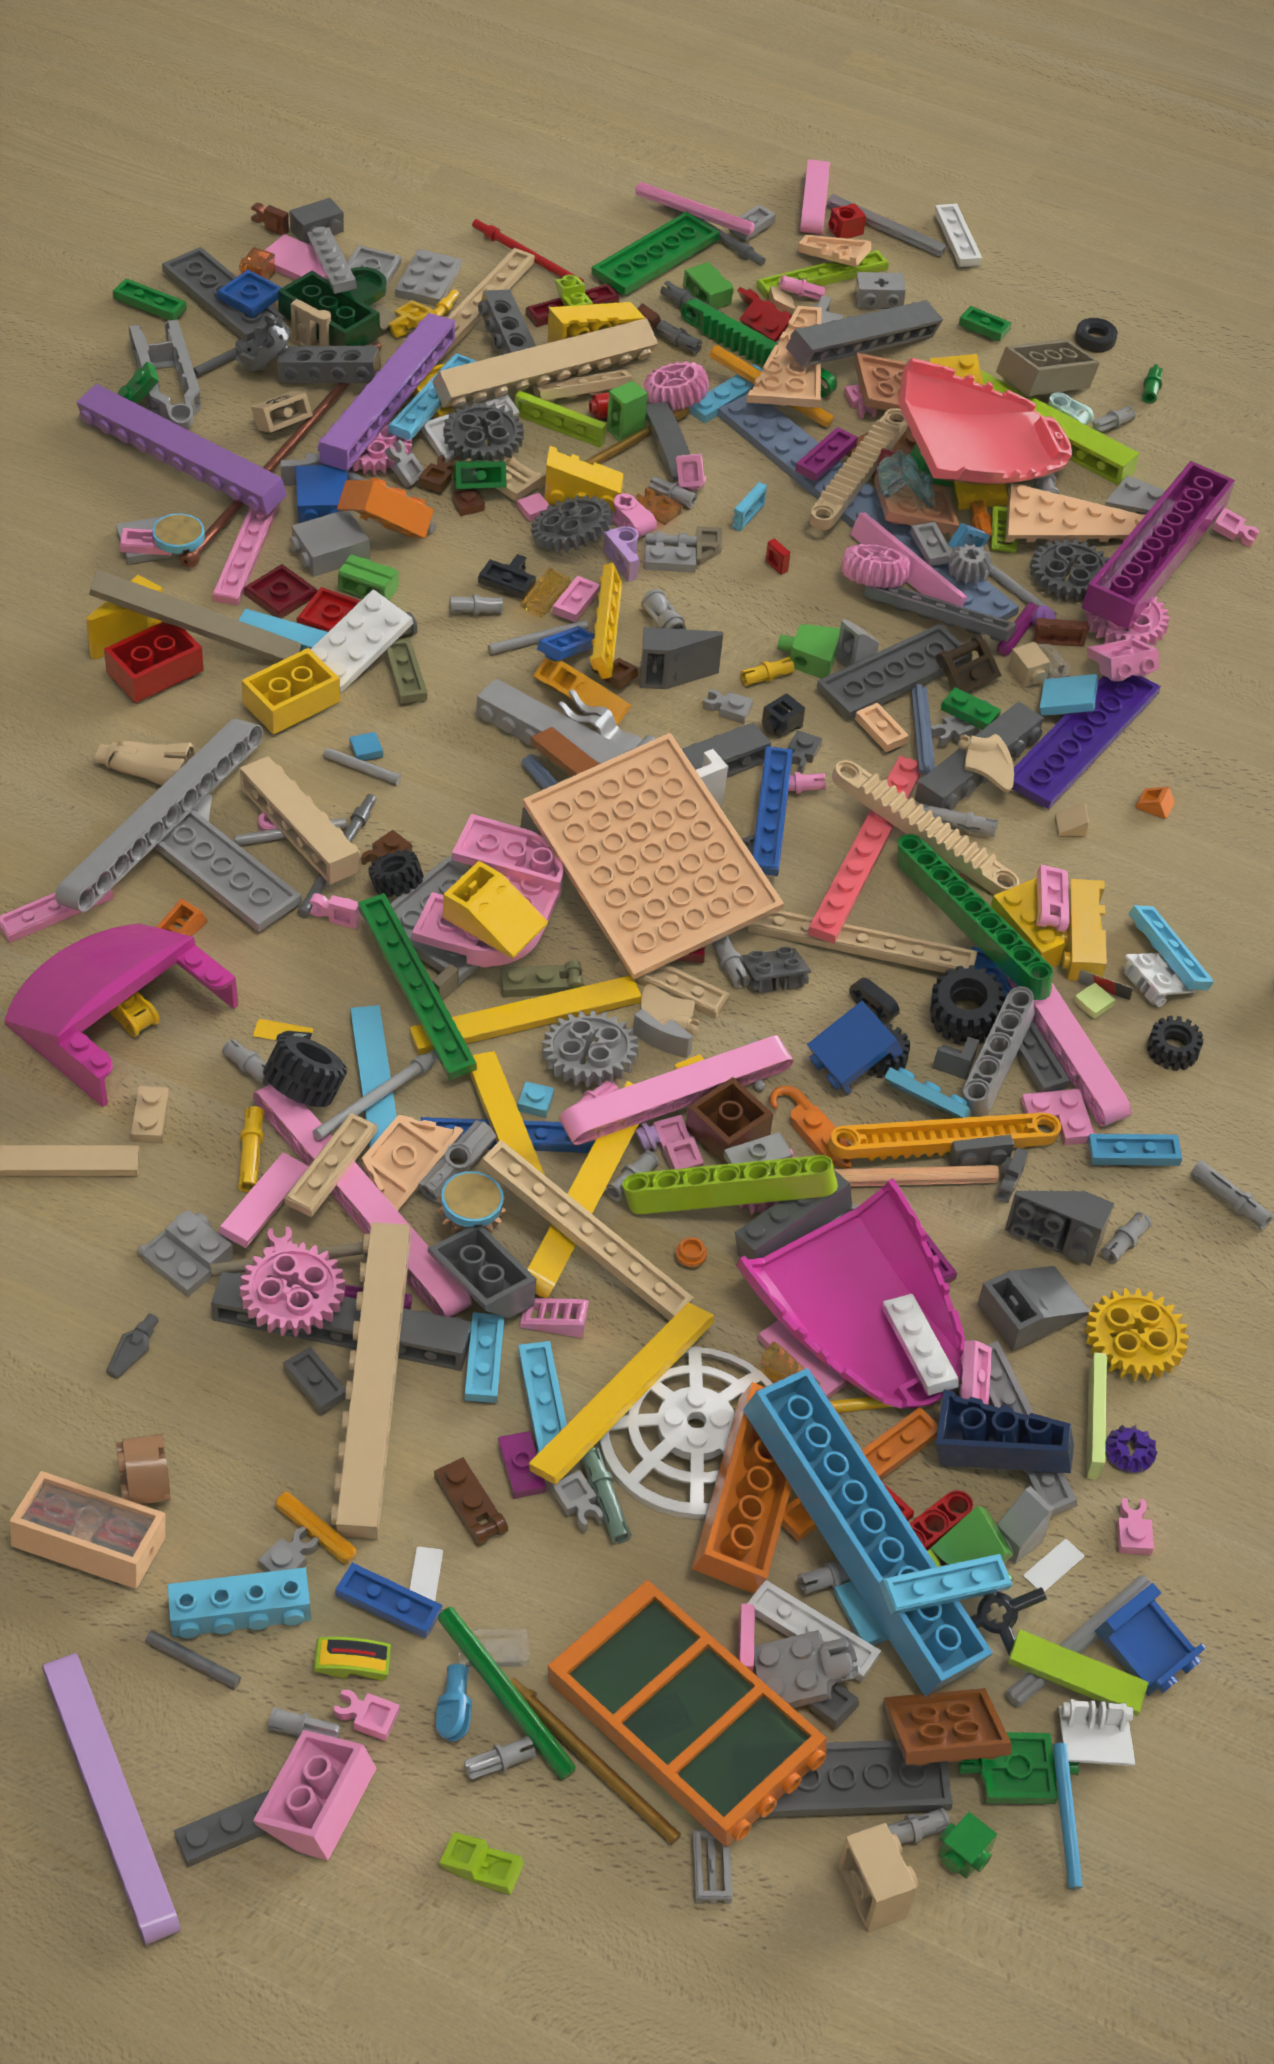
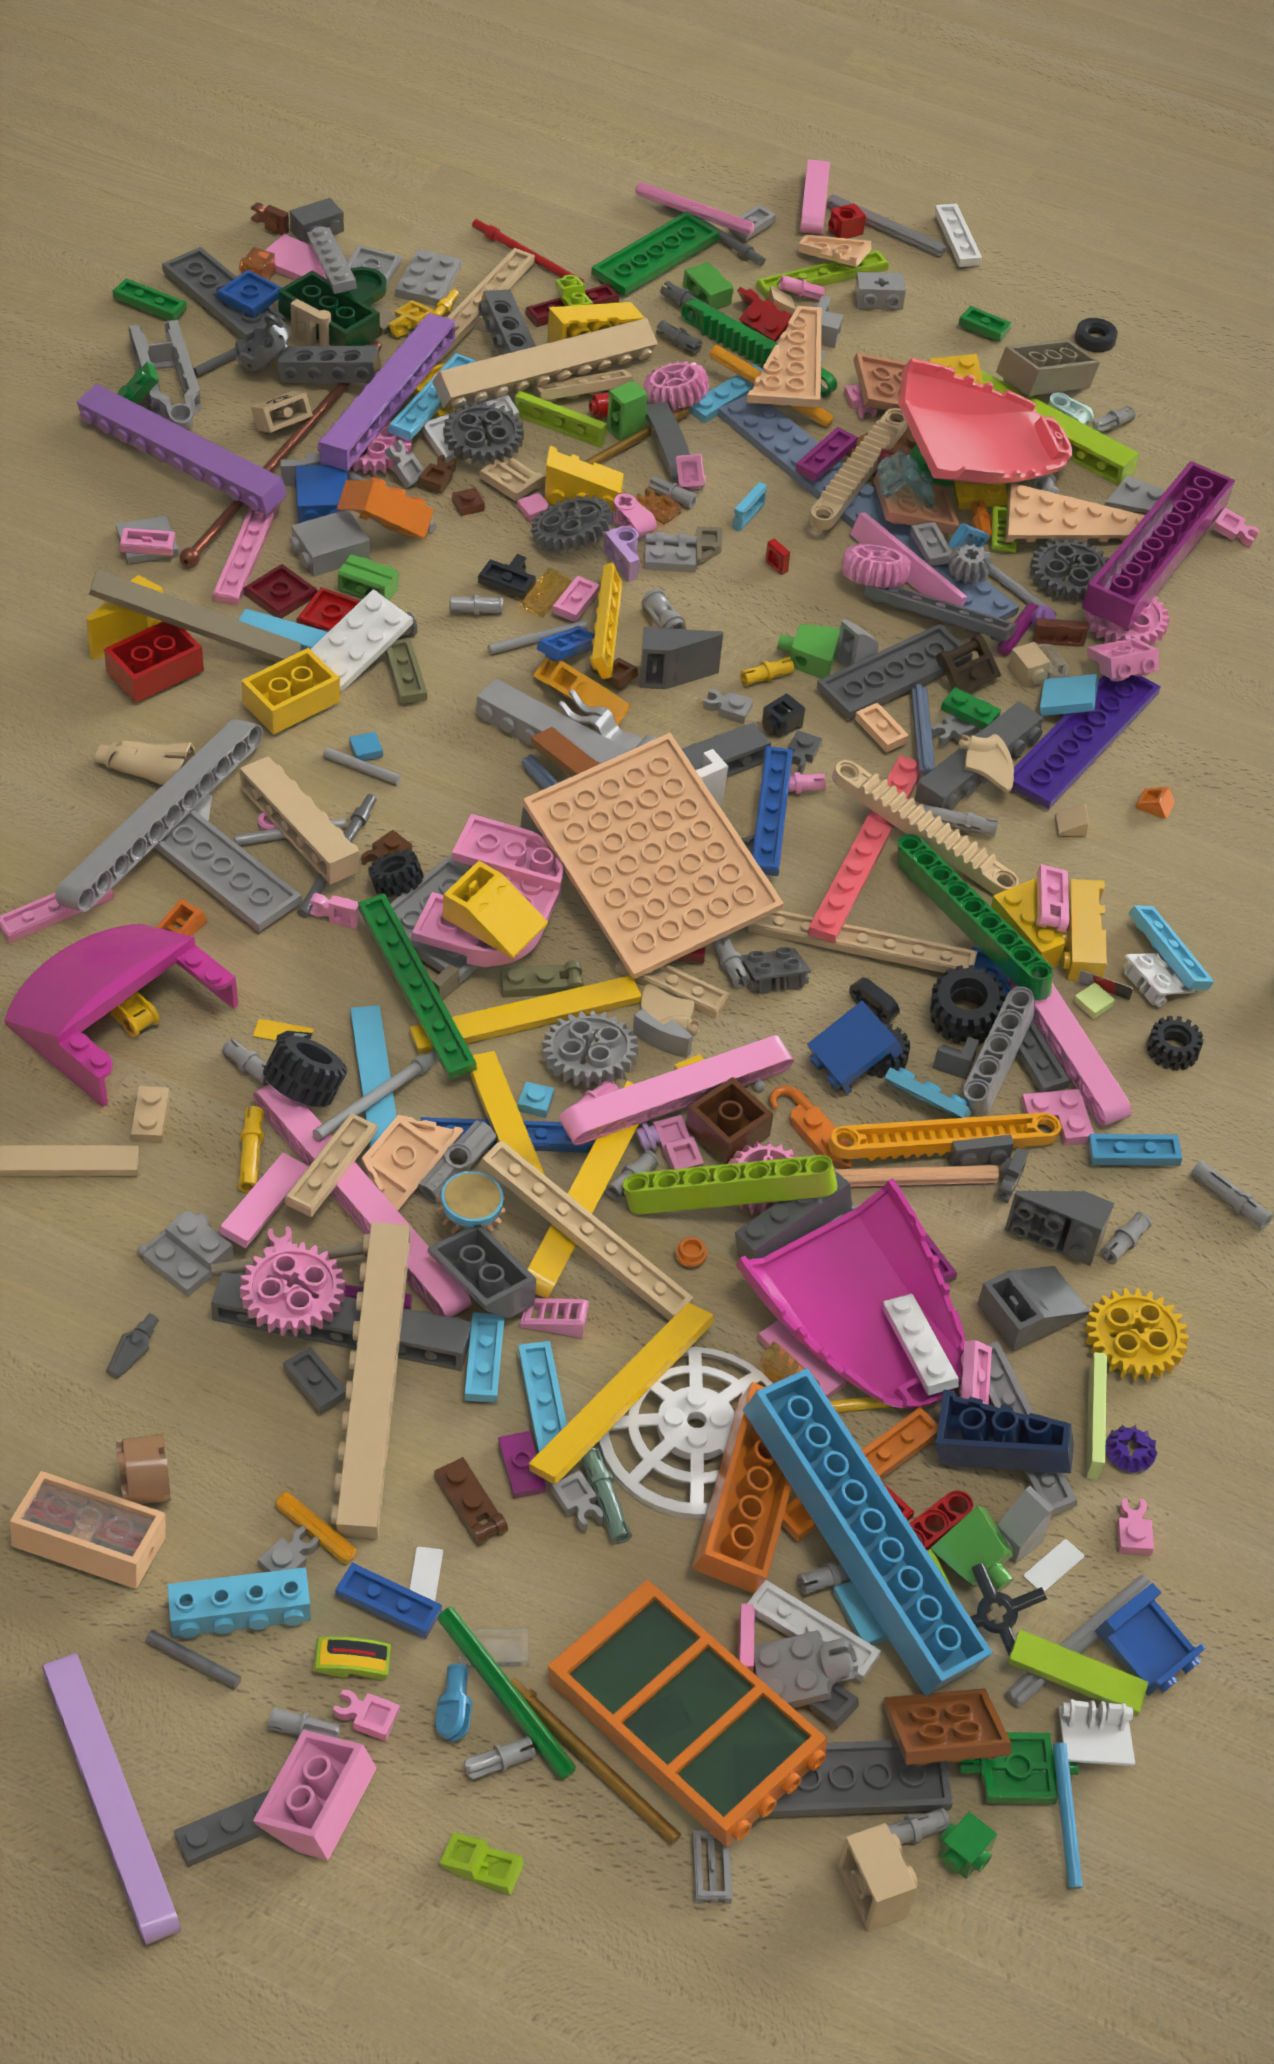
pearl gold tile [152,513,205,554] -> none
green slope [452,461,507,489] -> none
copper plate [637,303,662,332] -> none
light grey plate [724,1132,793,1164] -> none
dark grey brick [786,300,943,368] -> none
medium azure tile [879,1554,1013,1615] -> none
green axle [1142,364,1163,404] -> none

